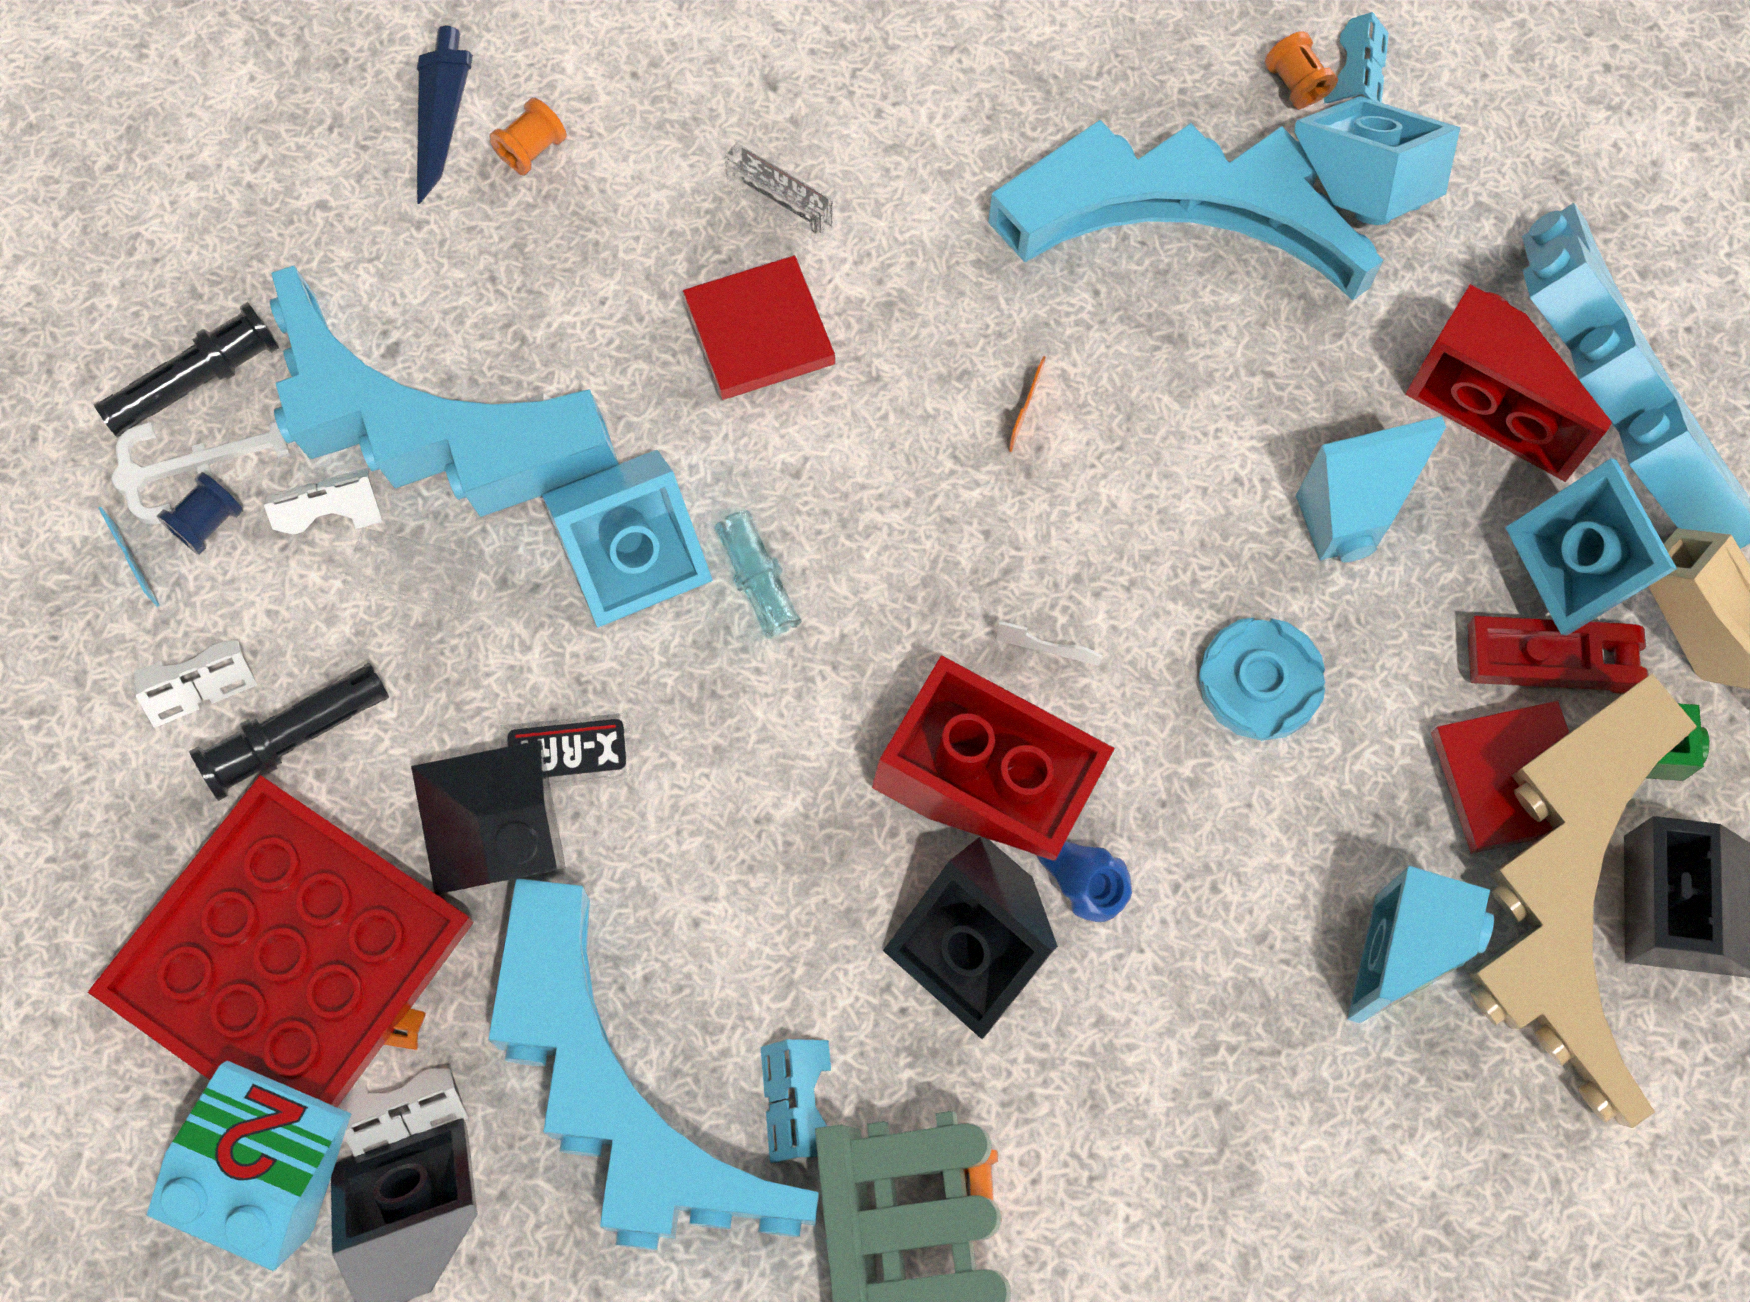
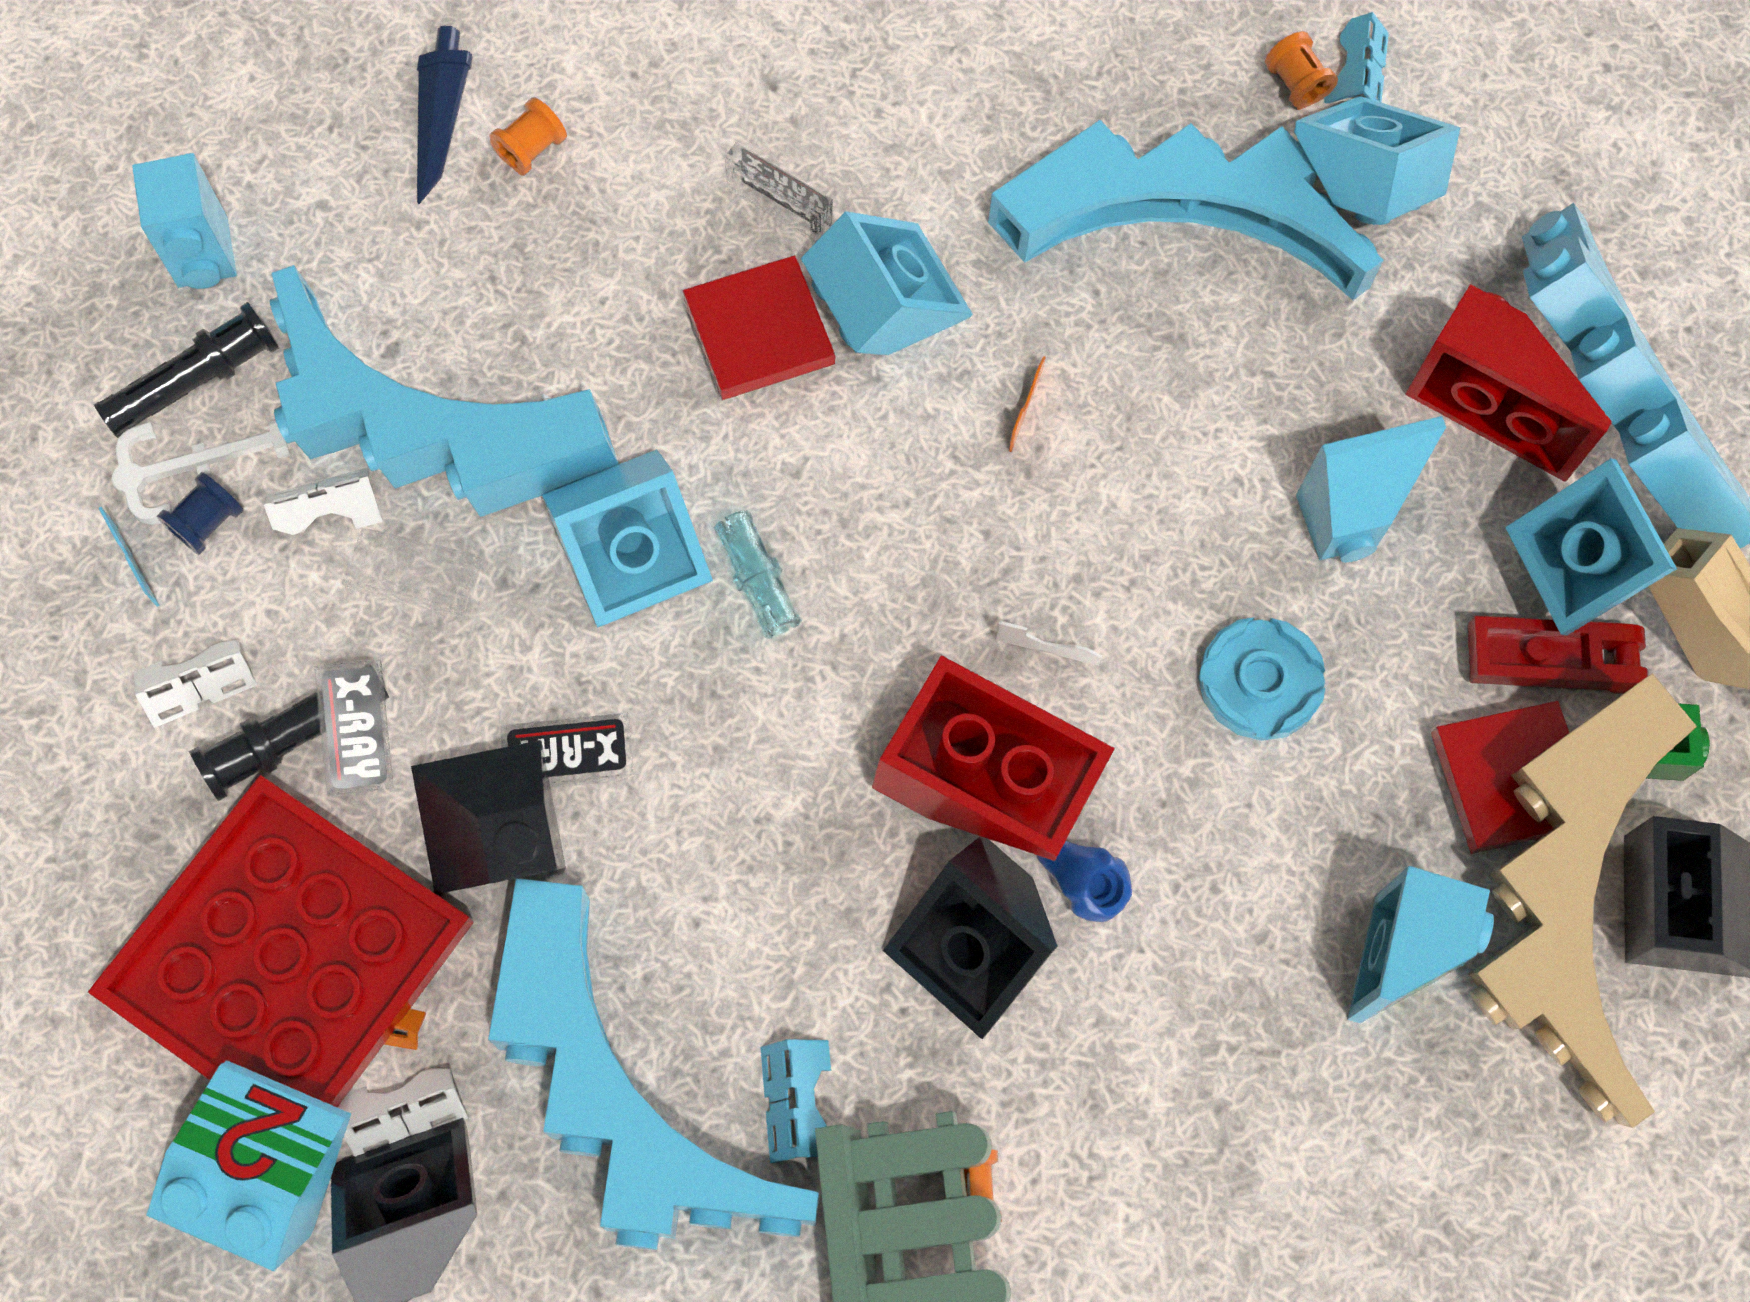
none -> medium azure brick [132,153,237,289]
none -> tile [314,659,394,796]
none -> medium azure slope [801,211,973,355]

